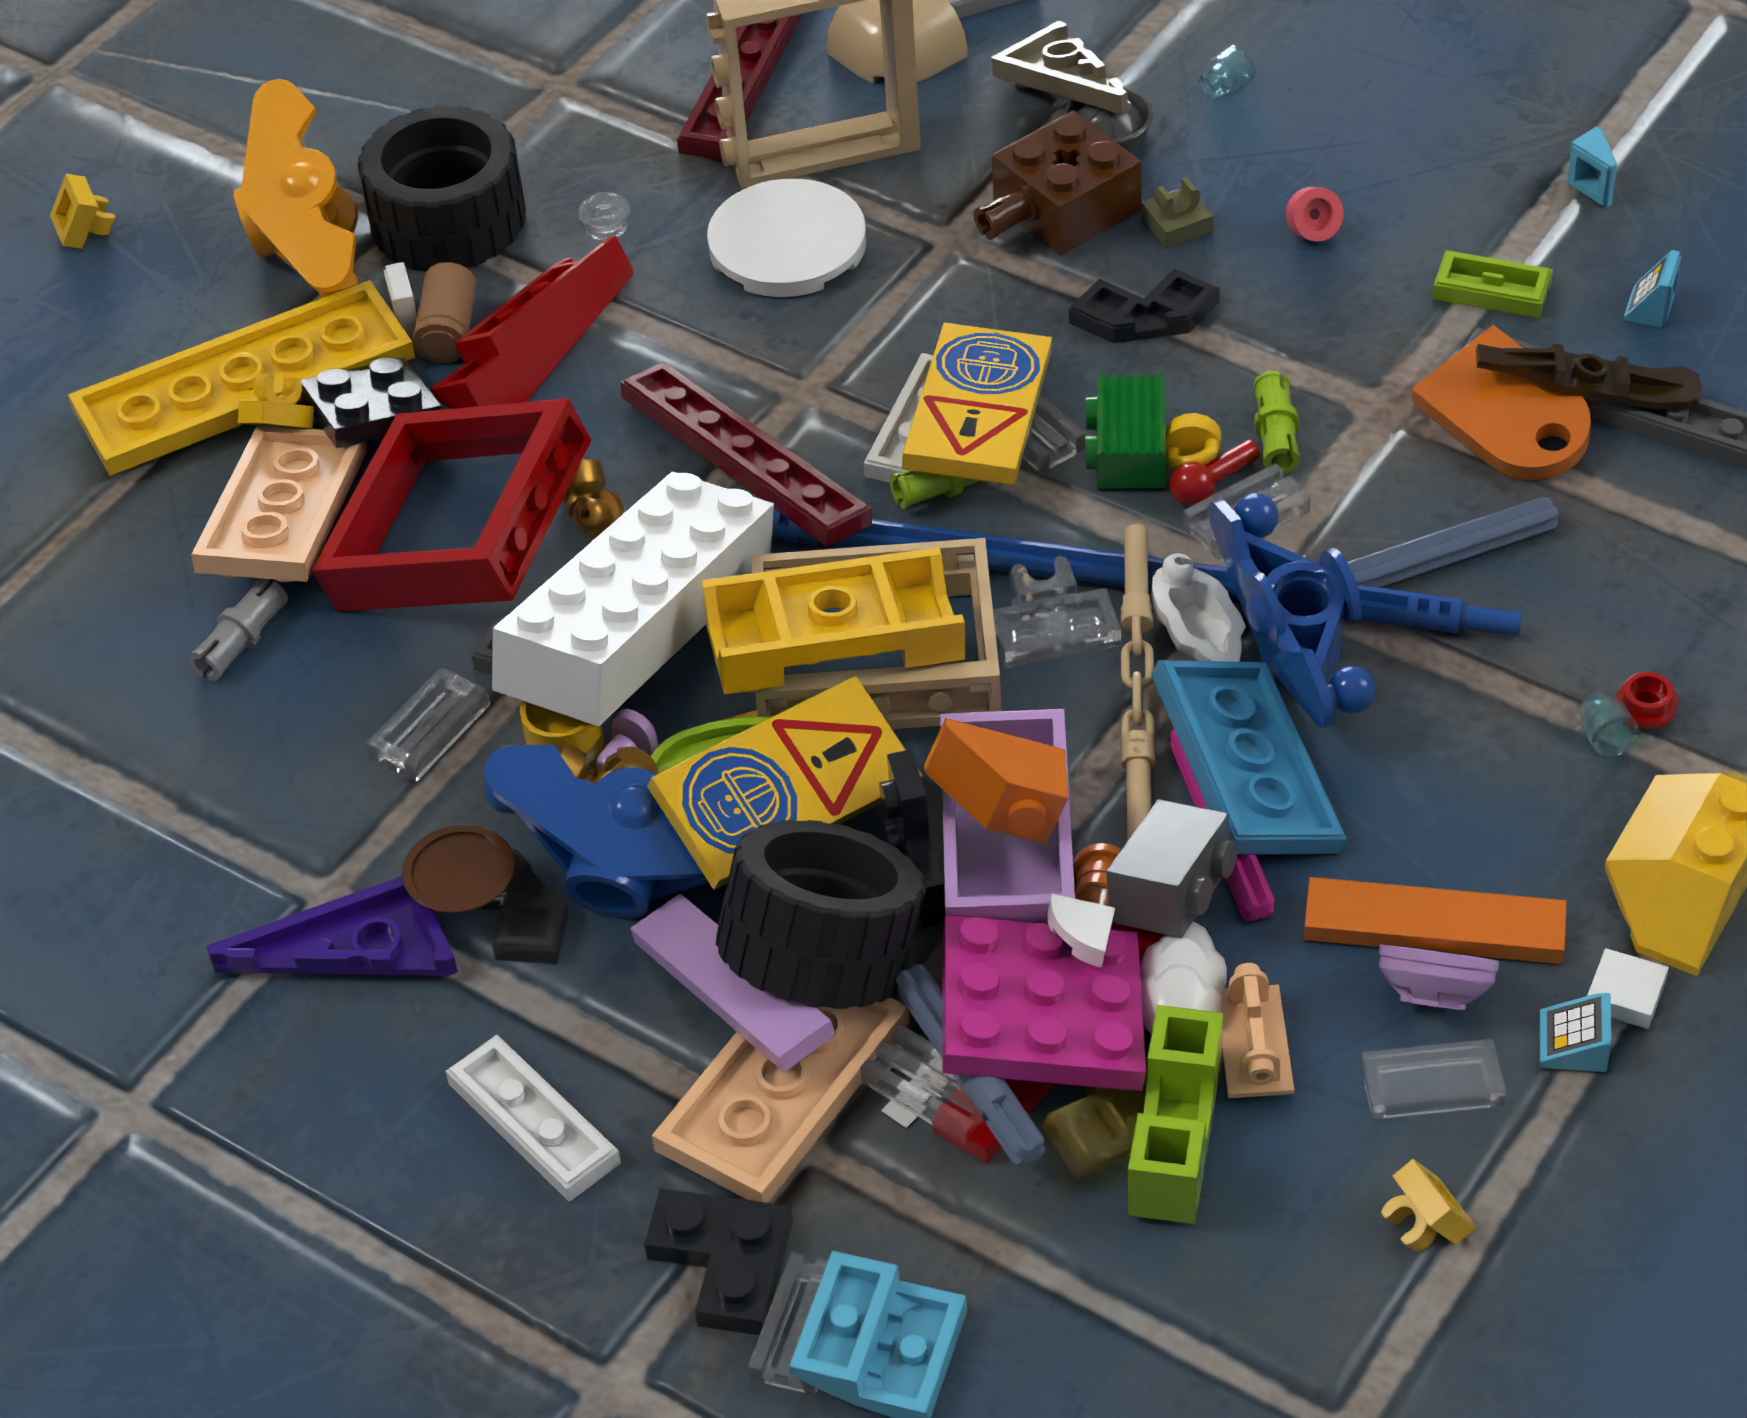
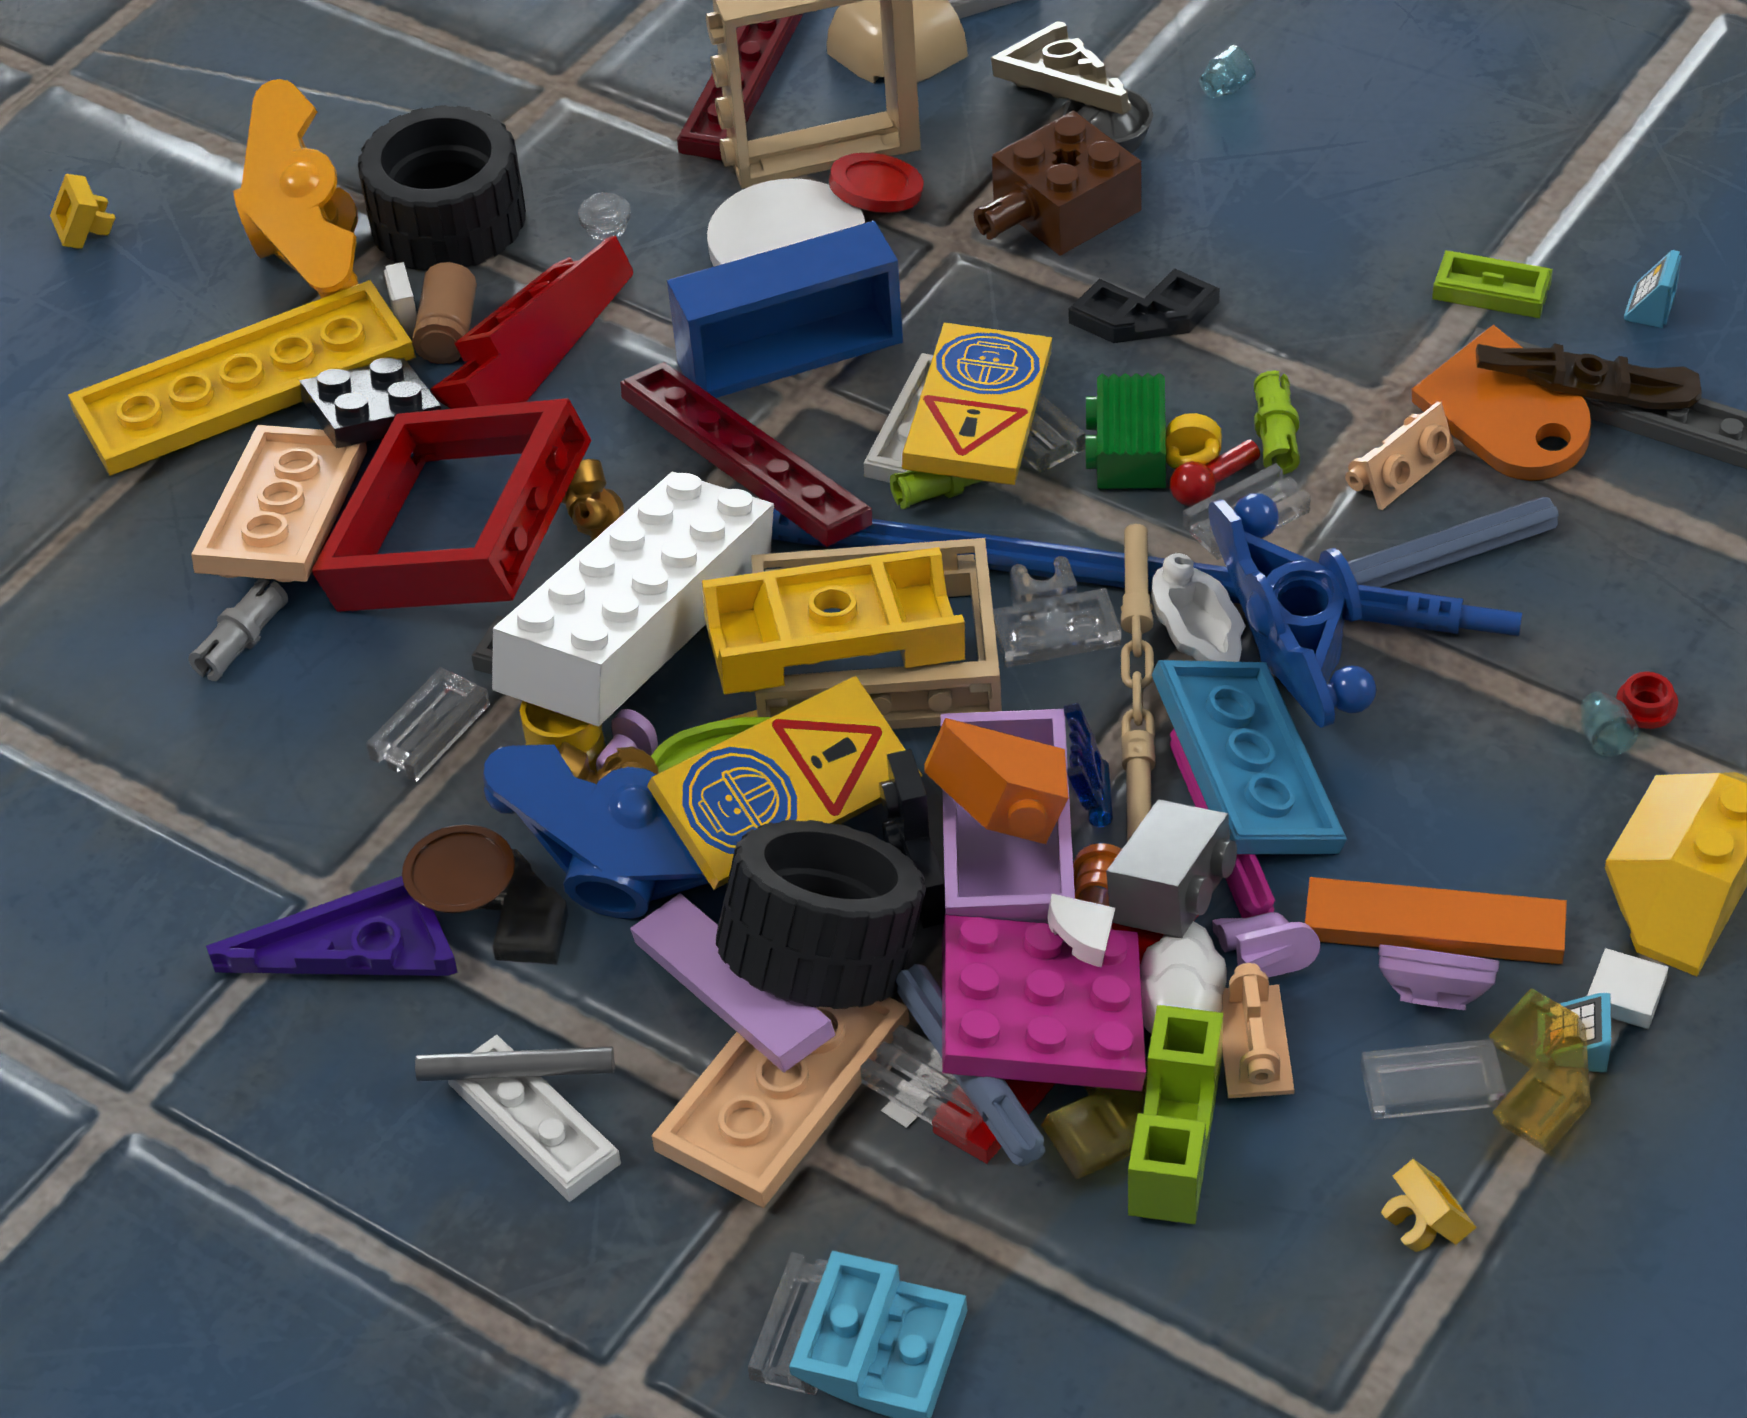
yellow tile [237,374,314,429] -> none
black plate [644,1188,793,1336] -> none
olive tile [1141,177,1213,249] -> none
coral tile [1286,187,1344,241] -> none
medium azure slope [1567,127,1617,208] -> none
none -> flat silver bar [415,1047,615,1081]
none -> blue piece [667,220,903,398]
none -> red piece [829,152,924,213]
none -> clear blue piece [1064,703,1113,827]
none -> lavender piece [1212,912,1321,978]
none -> light nougat hinge [1345,402,1456,510]
none -> clear yellow tile [1489,988,1591,1154]

